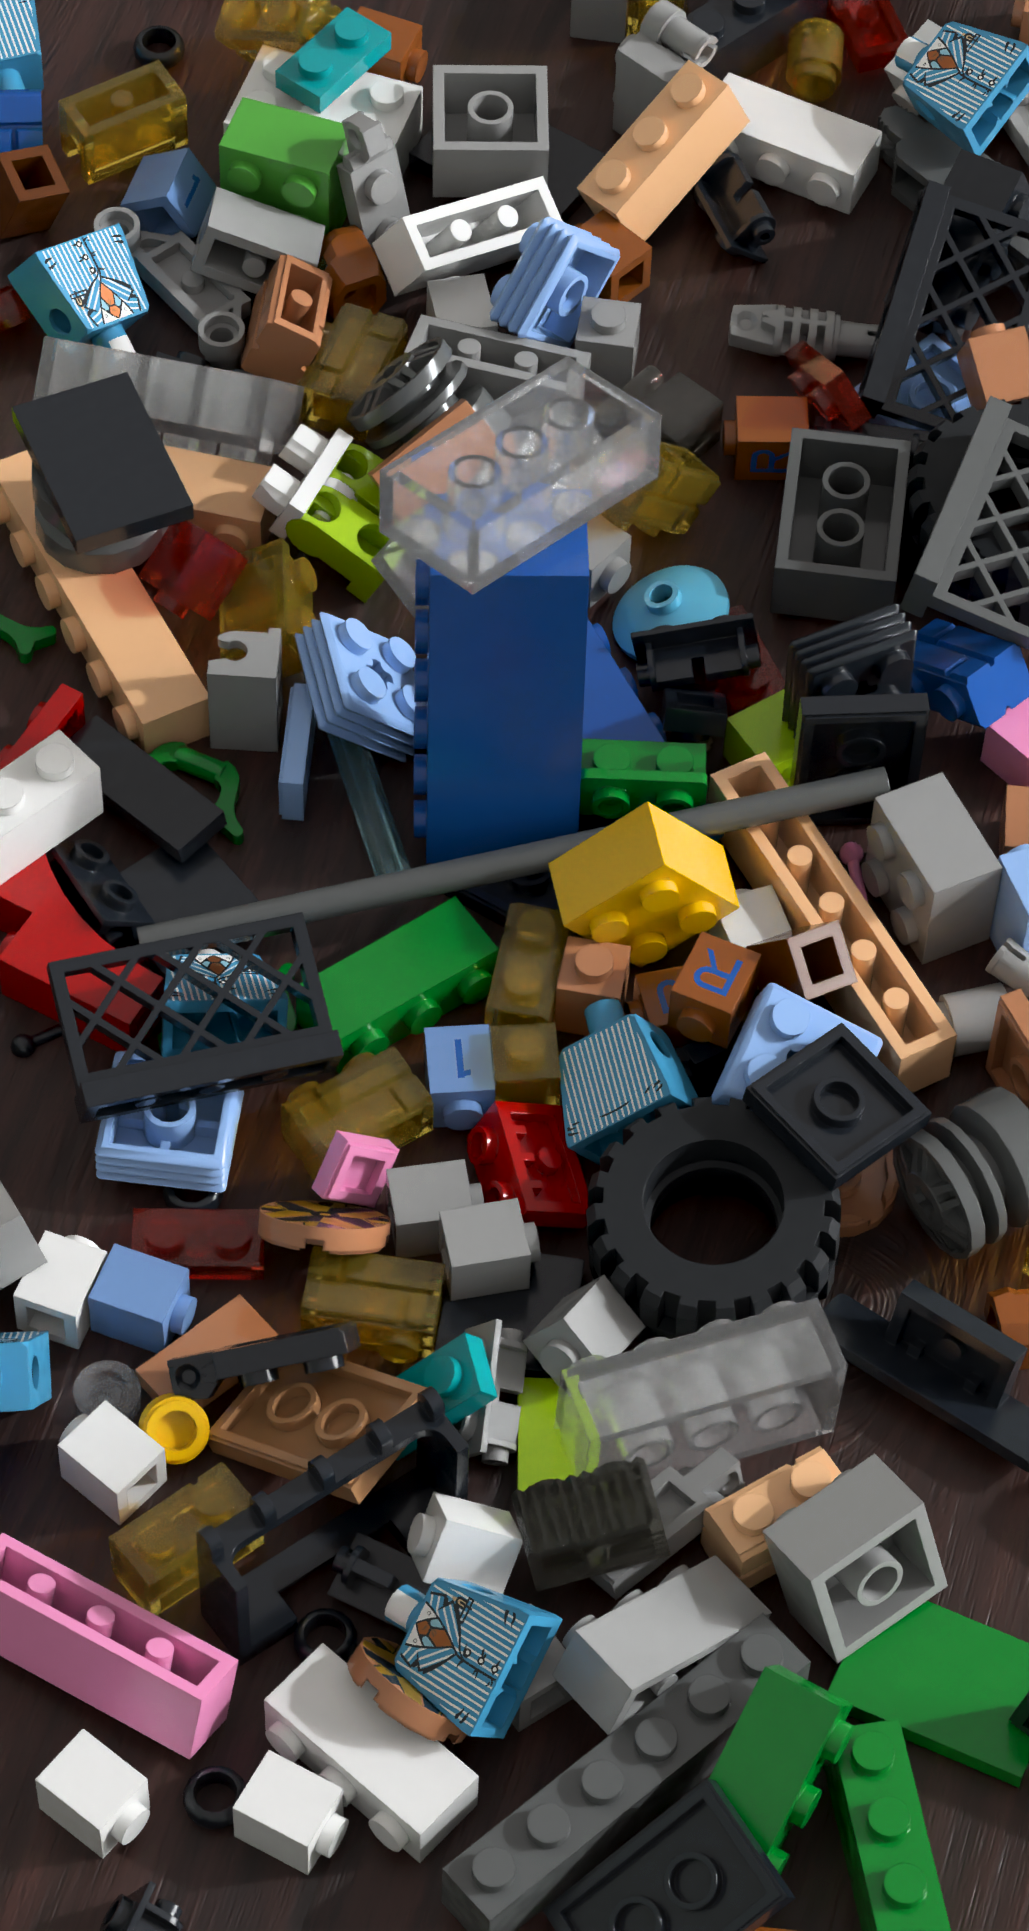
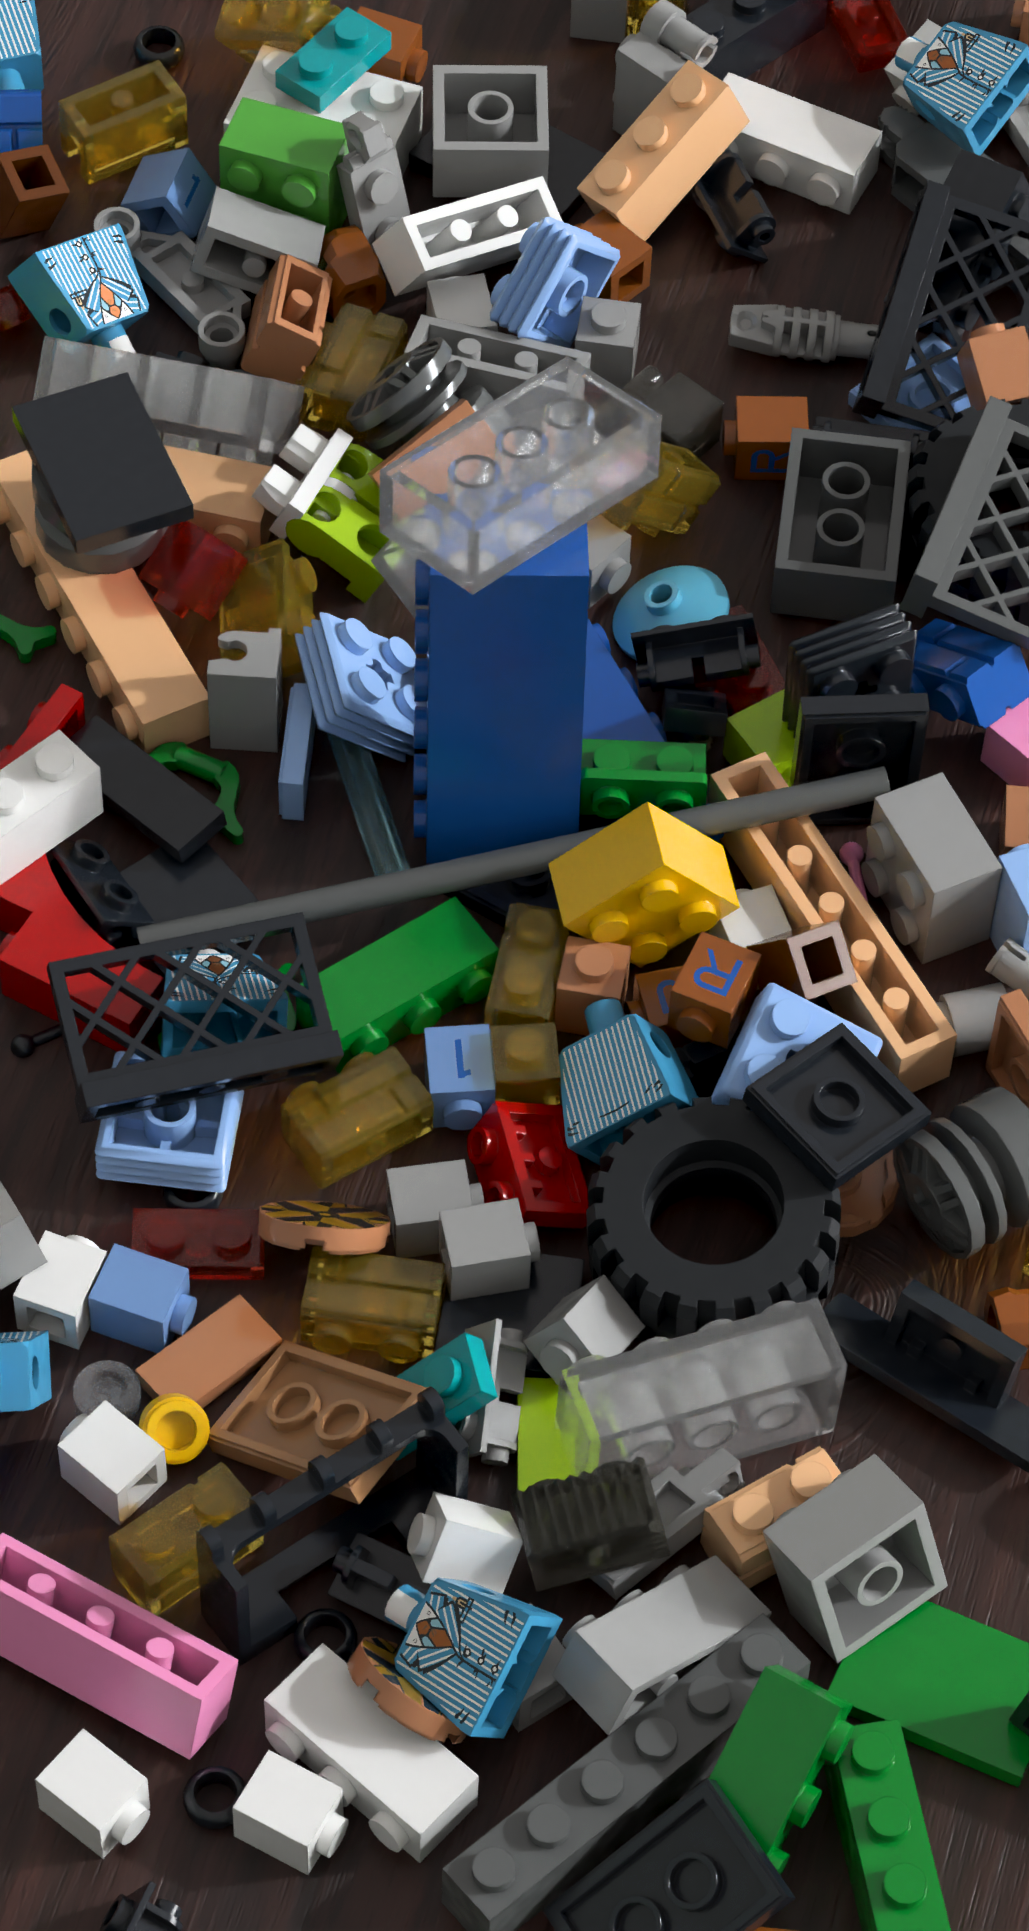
black hinge [167,1320,361,1400] -> none
bright pink tile [312,1130,400,1208] -> none
clear red plate [784,340,872,431] -> none
clear yellow brick [786,18,844,103] -> none

